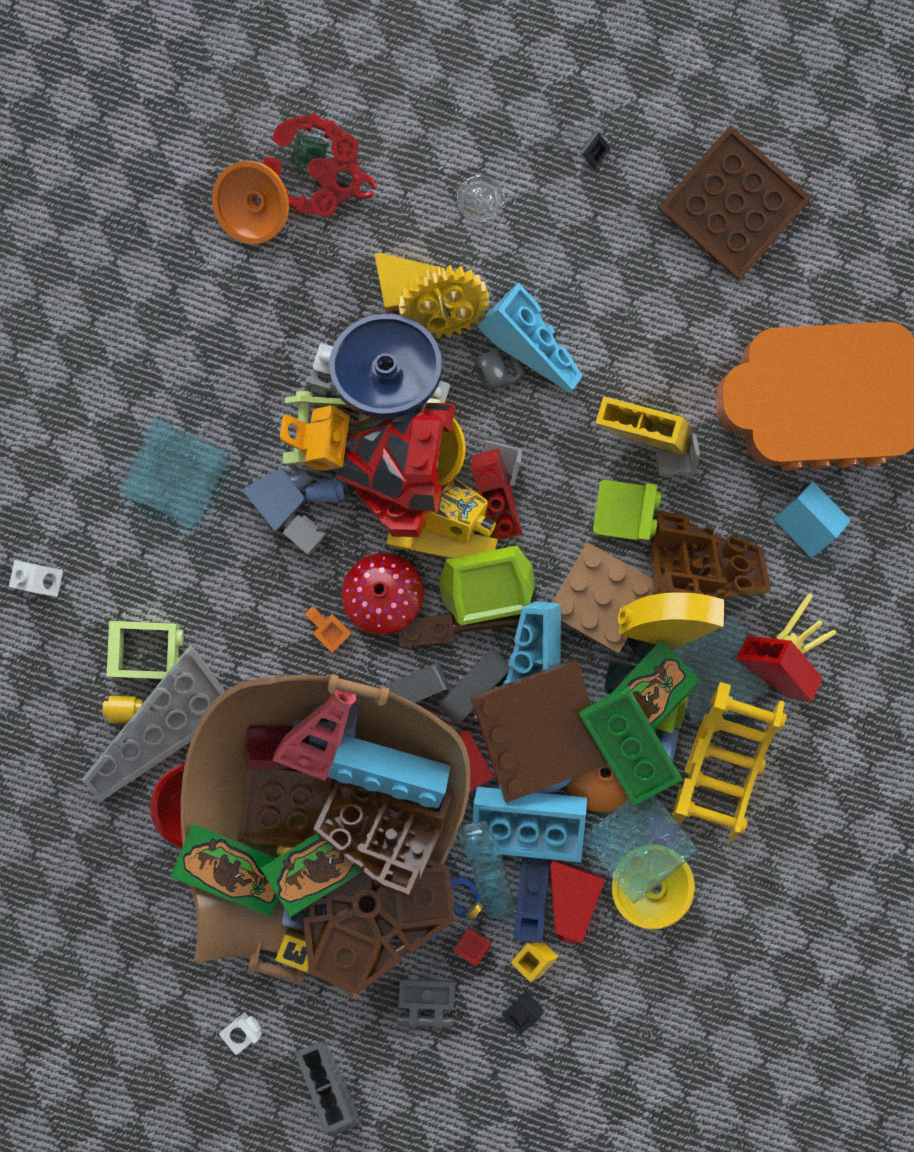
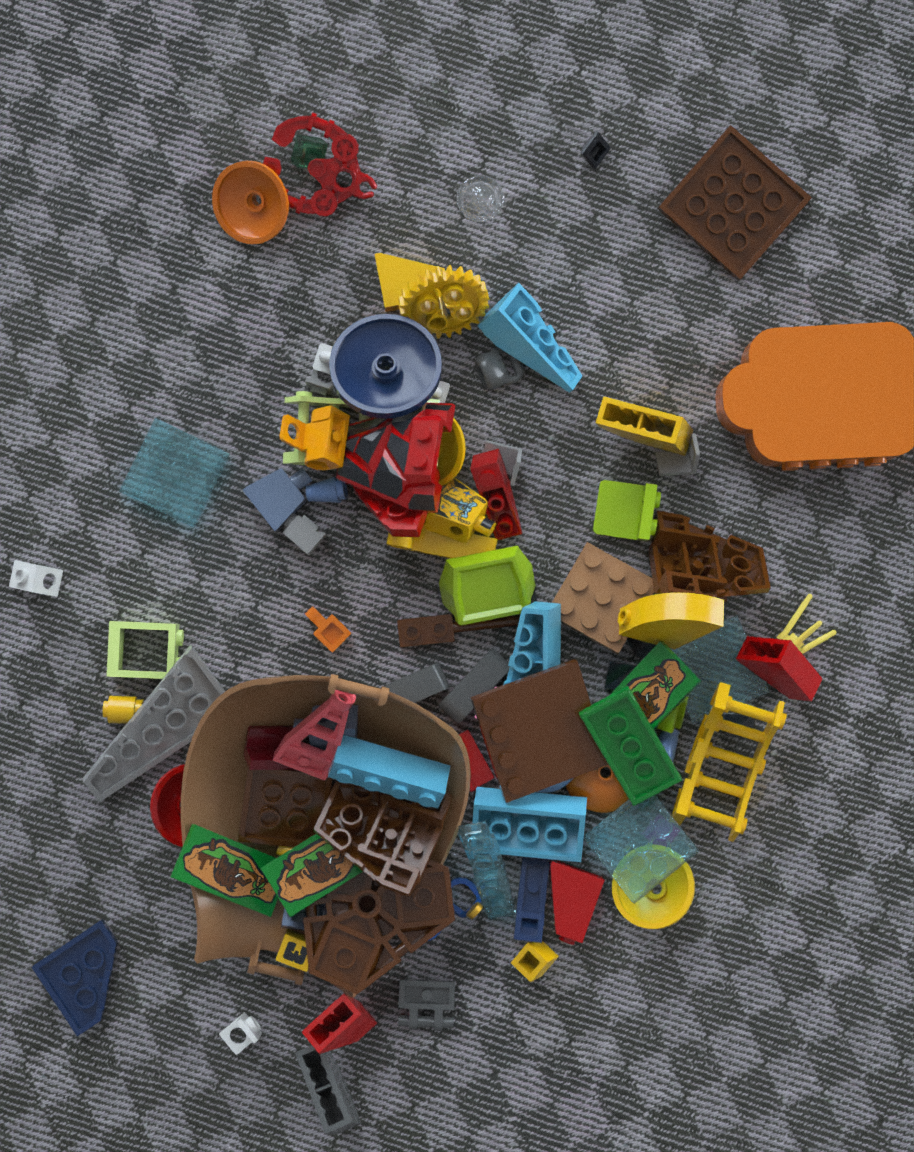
red dish [342,553,424,635] -> none
red plate [453,927,492,966] -> none
black slope [501,991,544,1035] -> none
medium azure slope [773,481,851,559] -> none
none -> dark blue plate [32,919,118,1037]
none -> red slope [302,993,377,1054]

